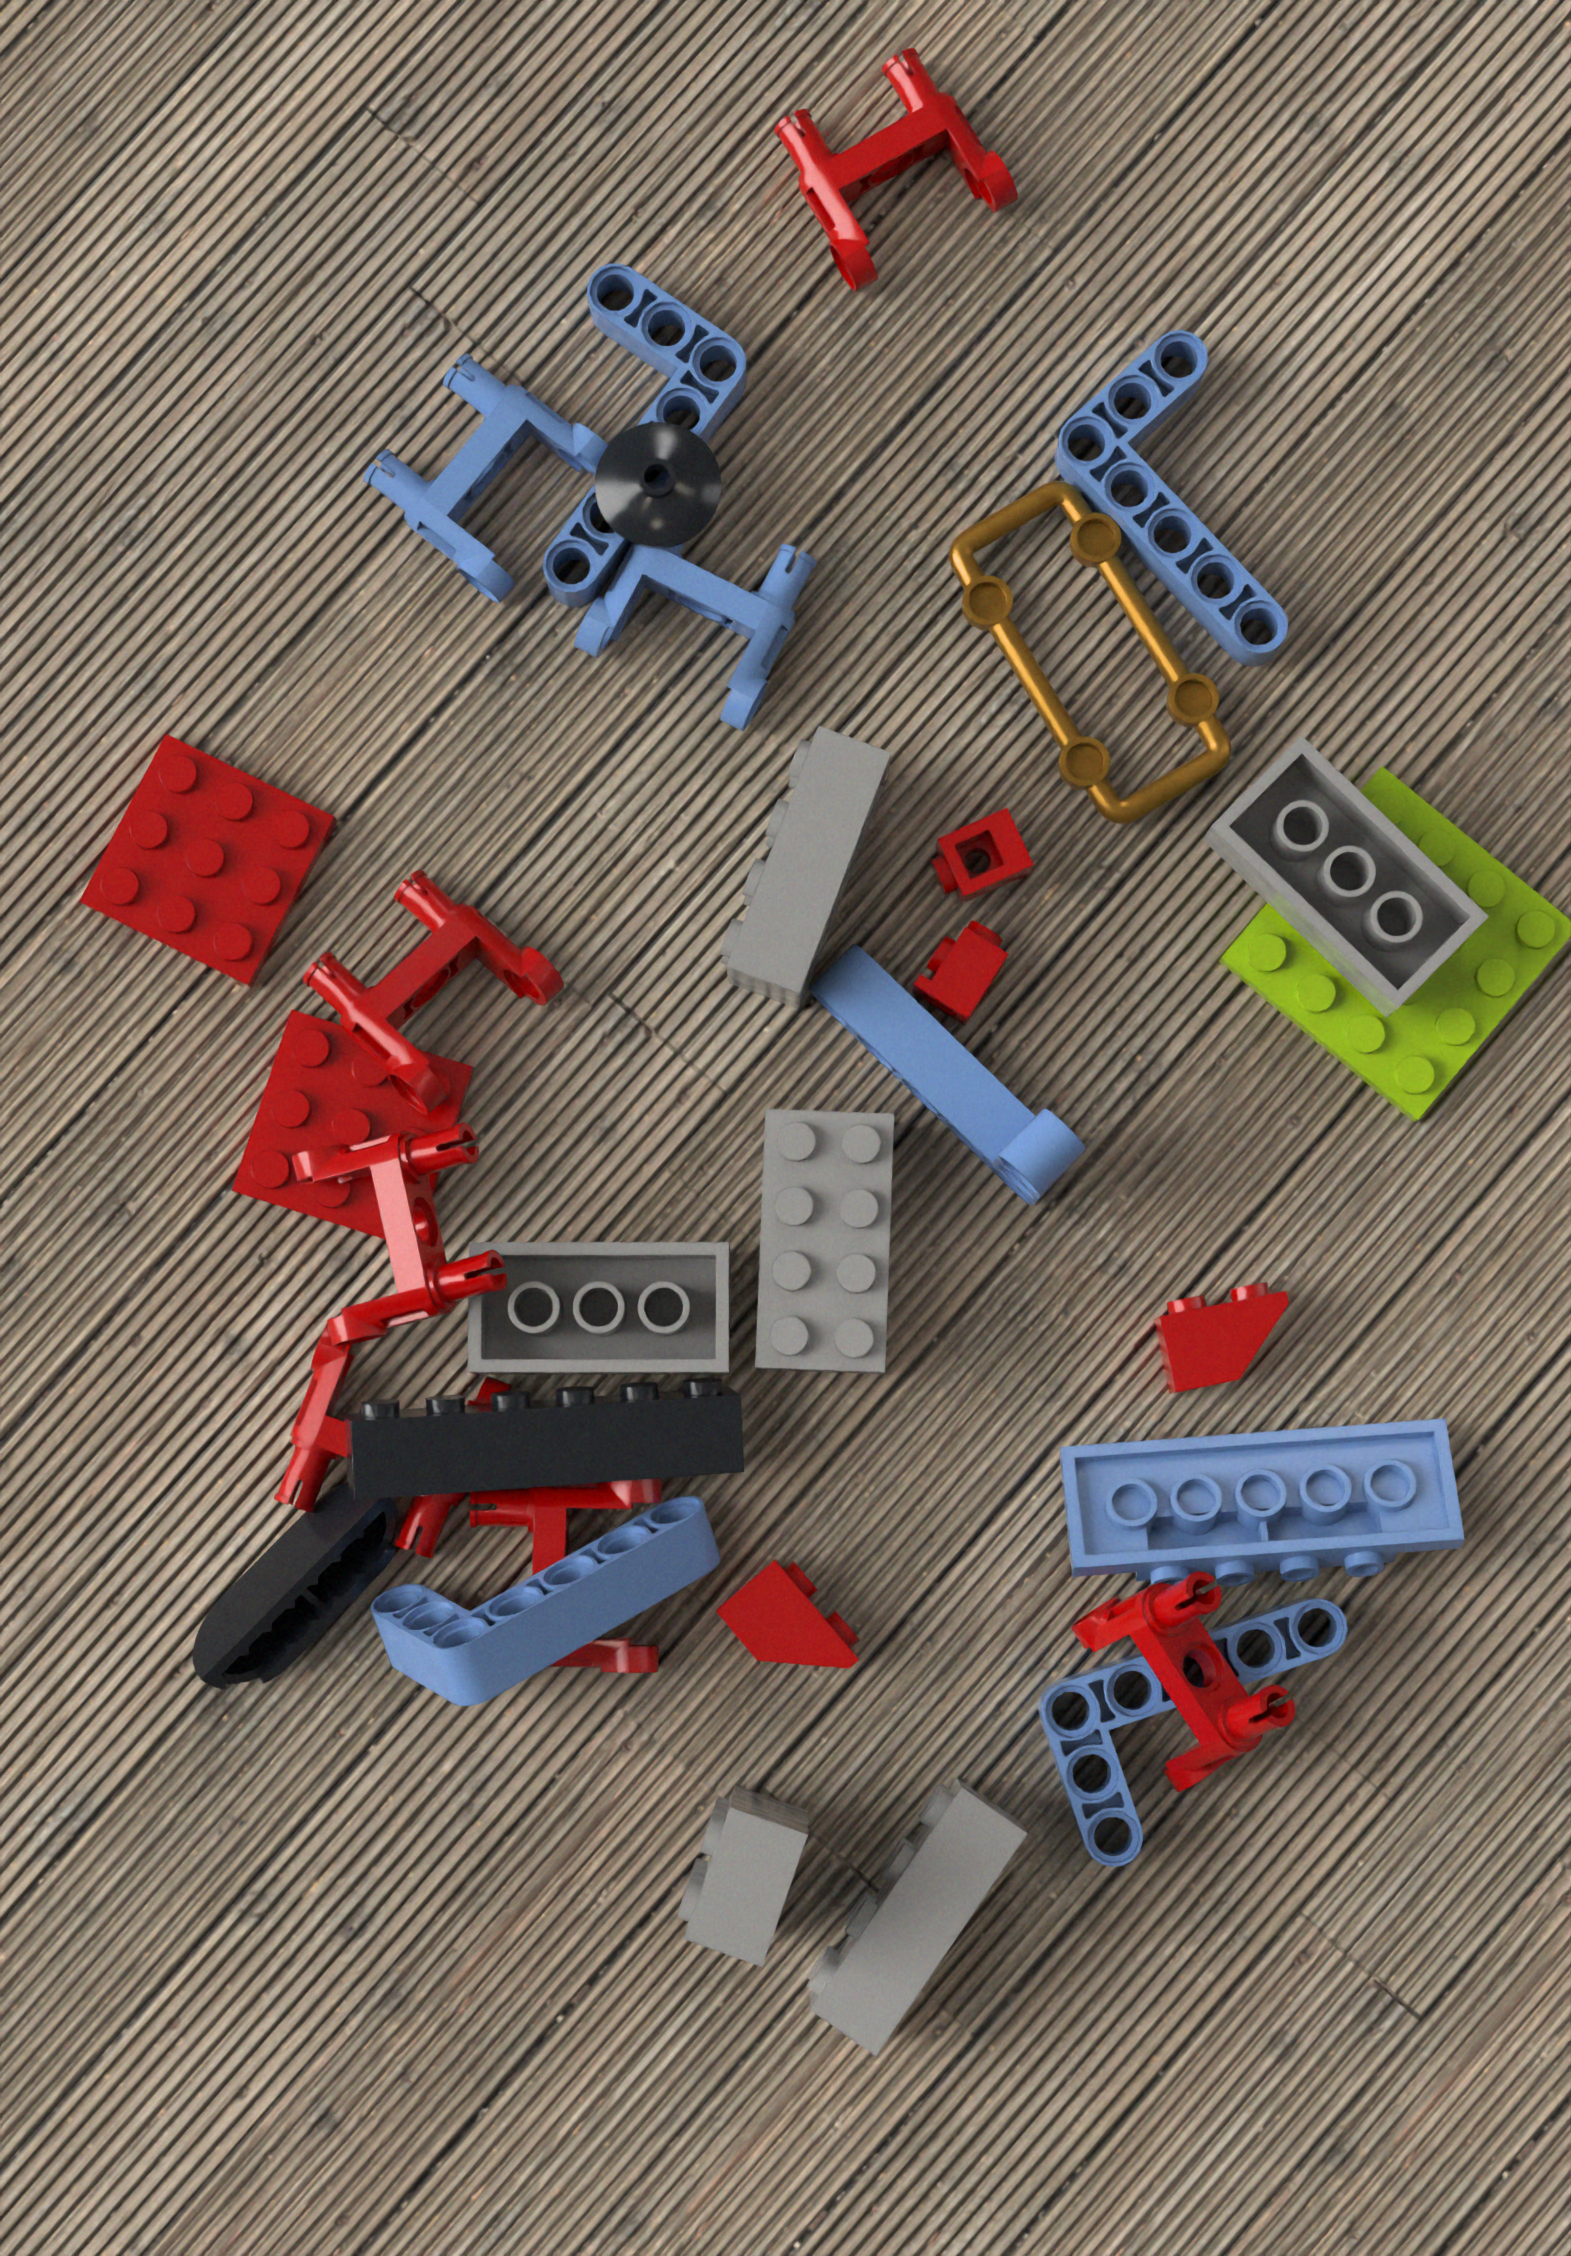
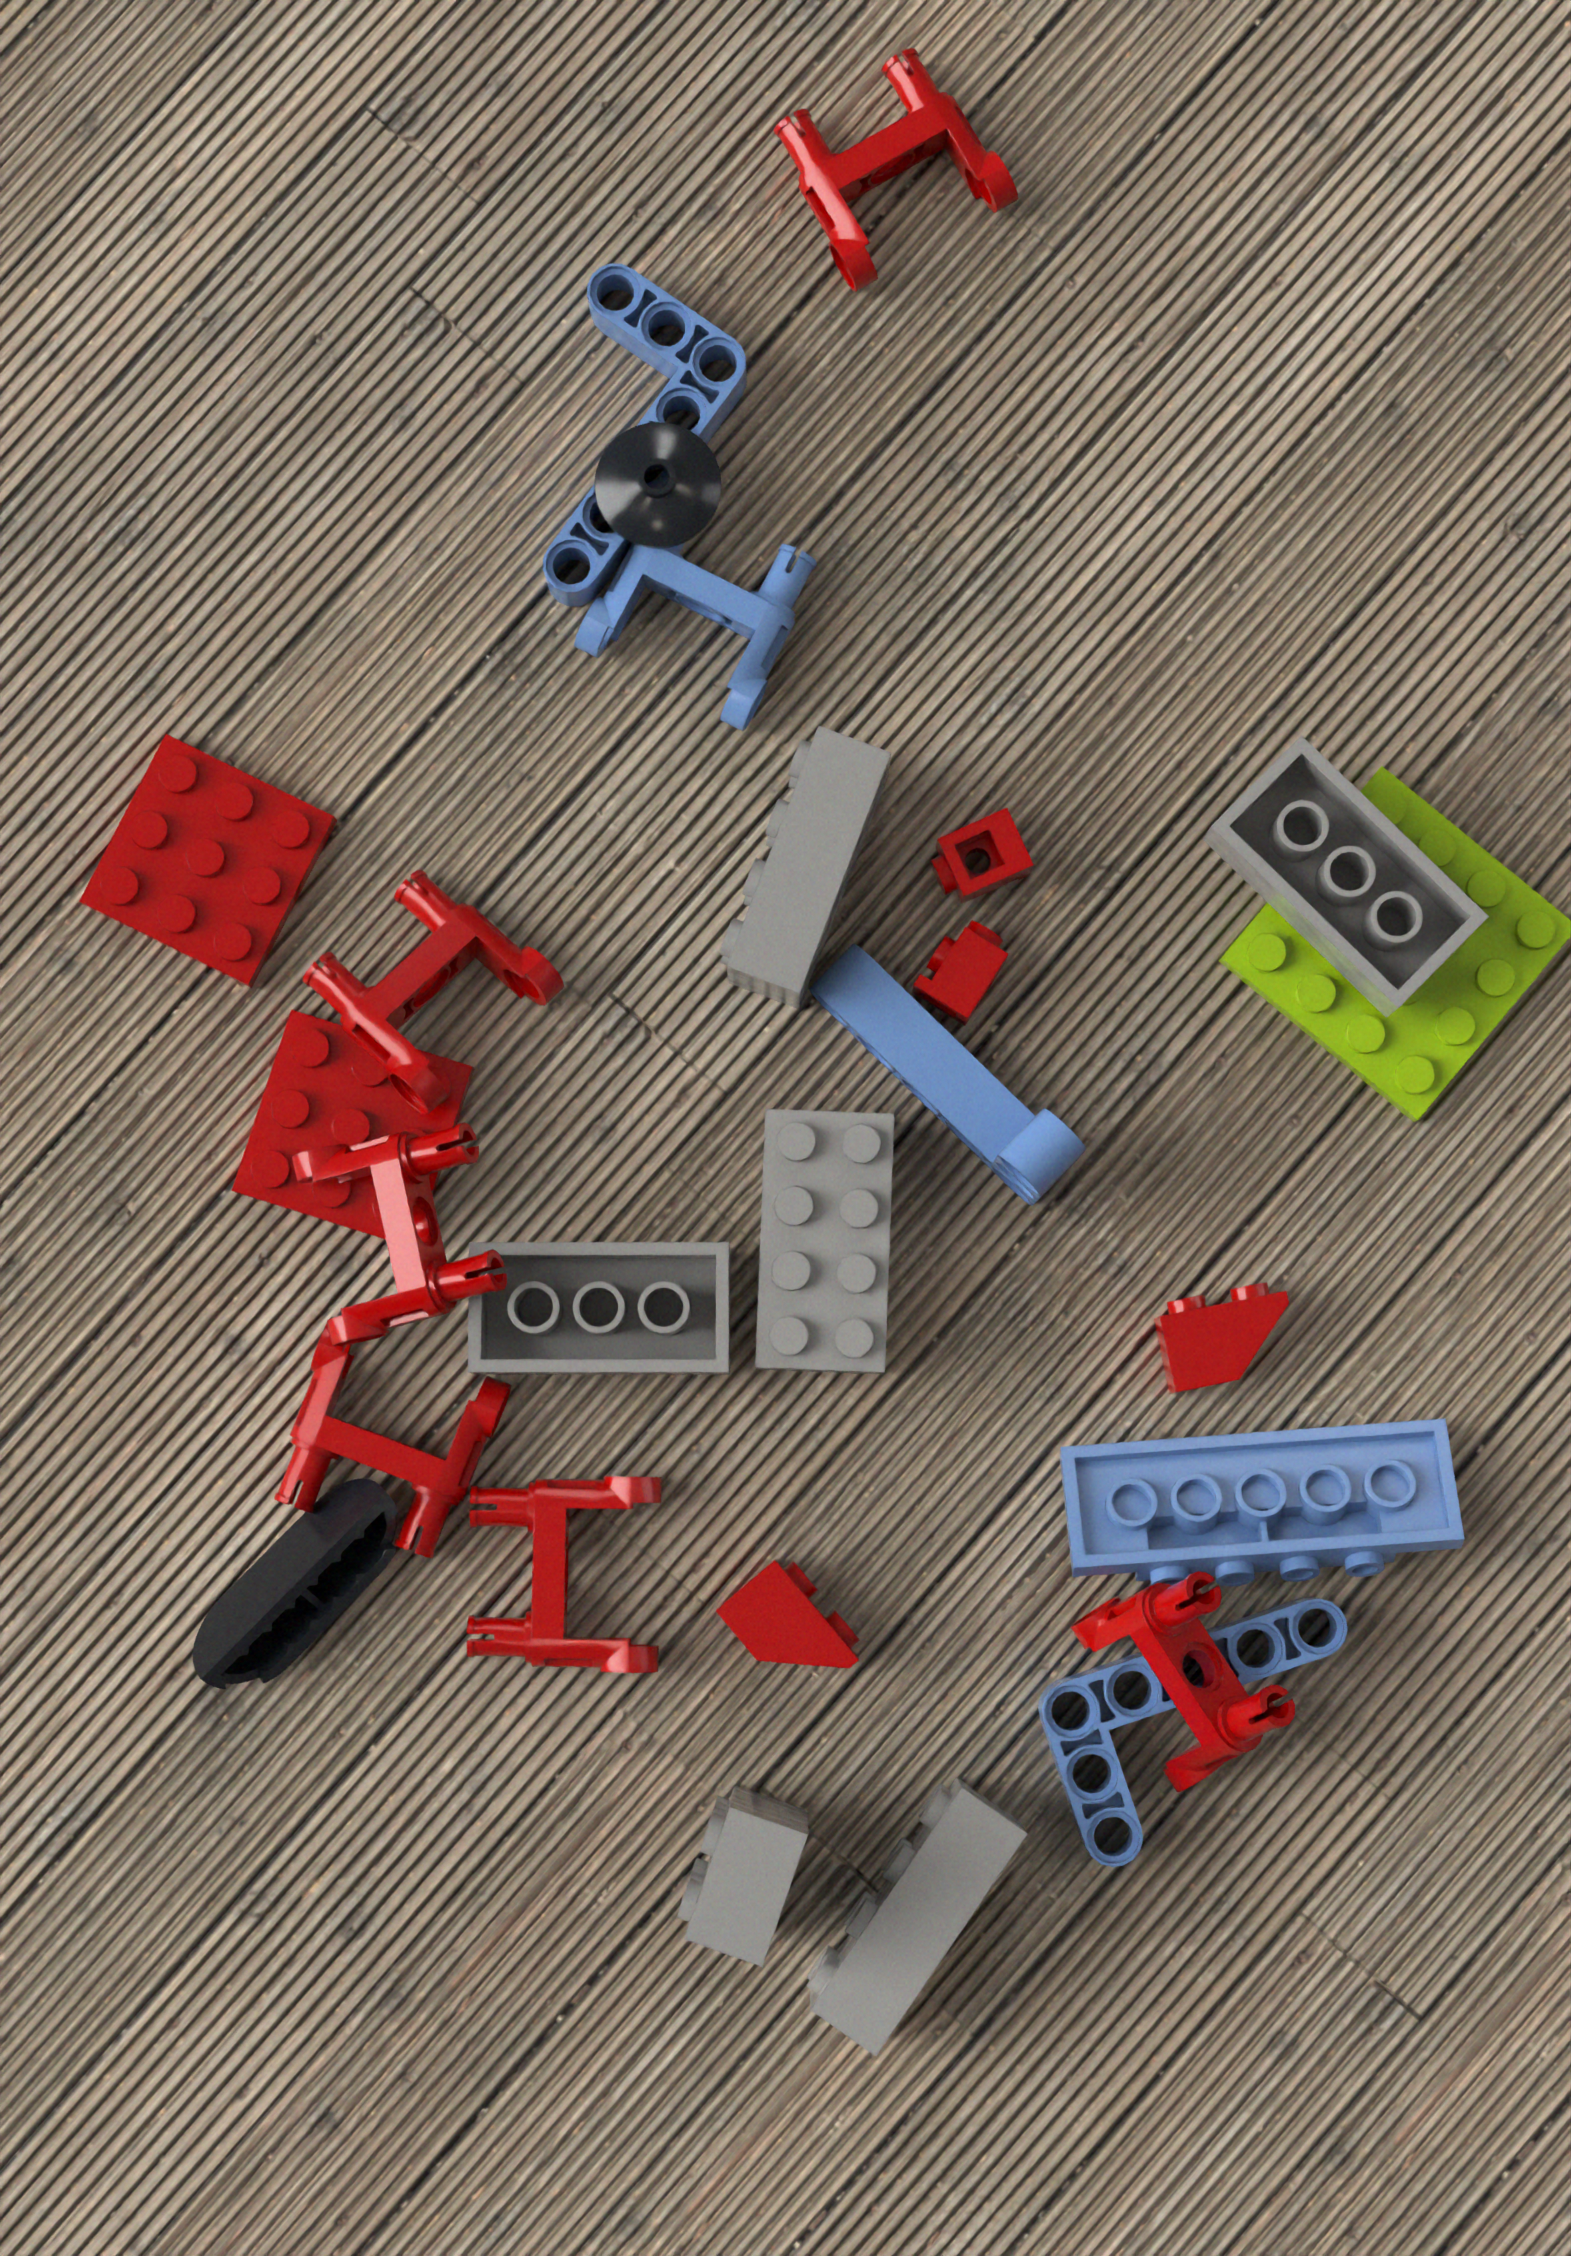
black brick [345,1378,744,1500] -> none
medium blue connector [363,353,609,604] -> none
medium blue beam [370,1496,721,1706] -> none
pearl gold bar [949,481,1231,824] -> none
medium blue beam [1054,330,1288,667] -> none

